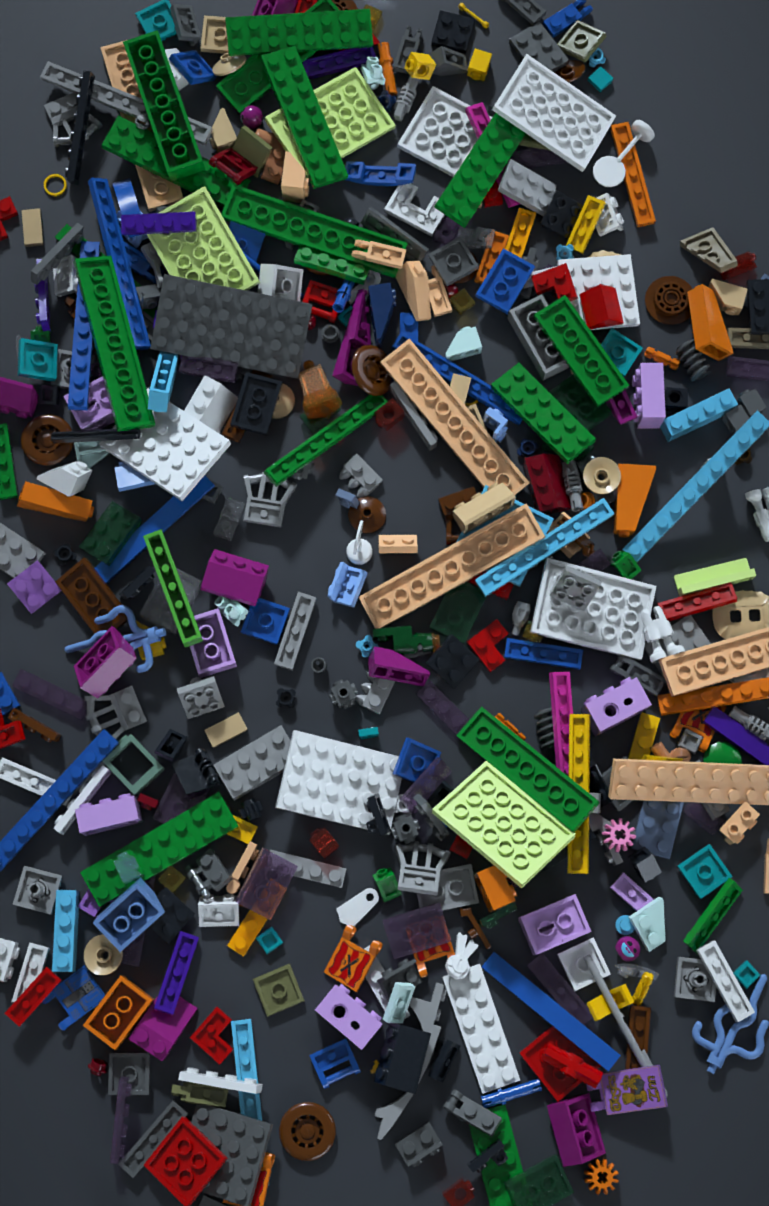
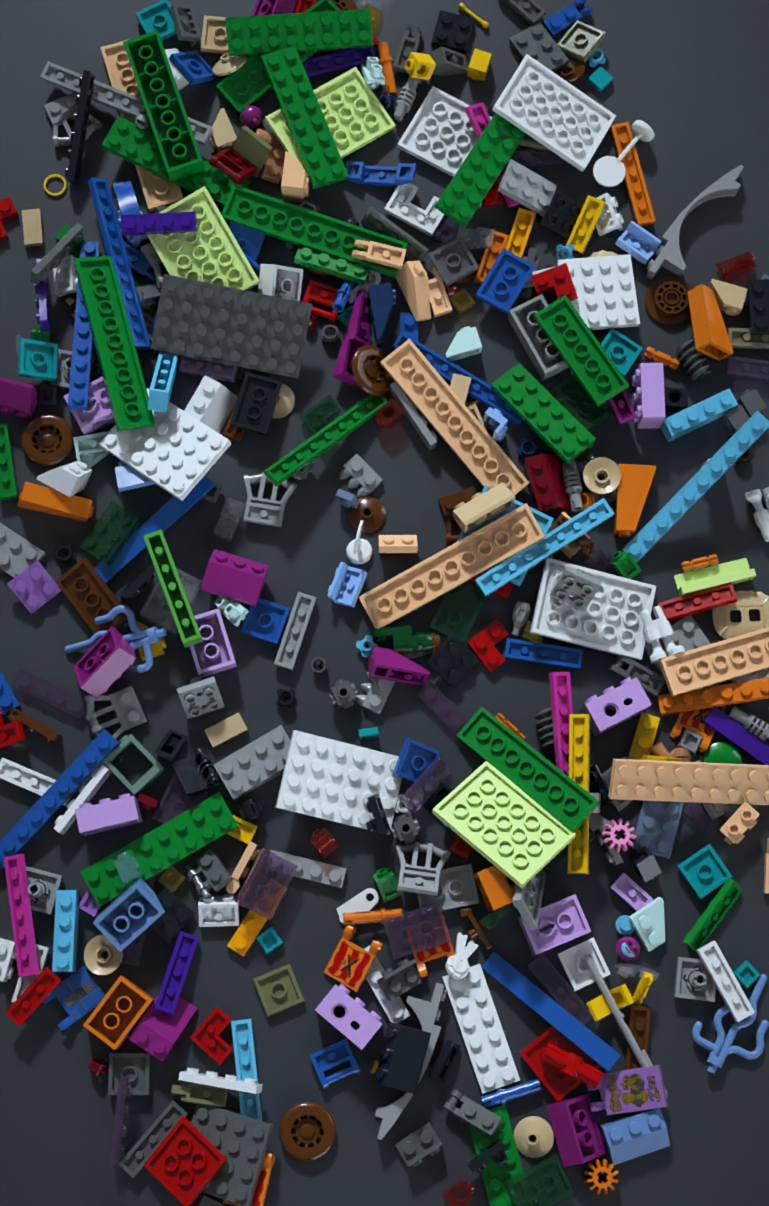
black axle [51,428,141,443] -> none
clear orange piece [299,360,343,418] -> none
light aqua plate [383,982,415,1024] -> none
dark grey hinge [413,794,450,841] -> none
red slope [579,284,624,329] -> none
dark tan wing [680,227,738,273] -> none
none -> dark pink plate [4,854,39,978]
none -> orange pin [343,908,404,926]
none -> light grey plate [512,869,546,930]
none -> tan dish [514,1116,554,1158]
none -> medium blue slope [599,1108,670,1165]
none -> light blue bracket [615,221,661,265]
none -> light grey slope [646,165,744,280]
none -> orange axle [681,554,719,573]

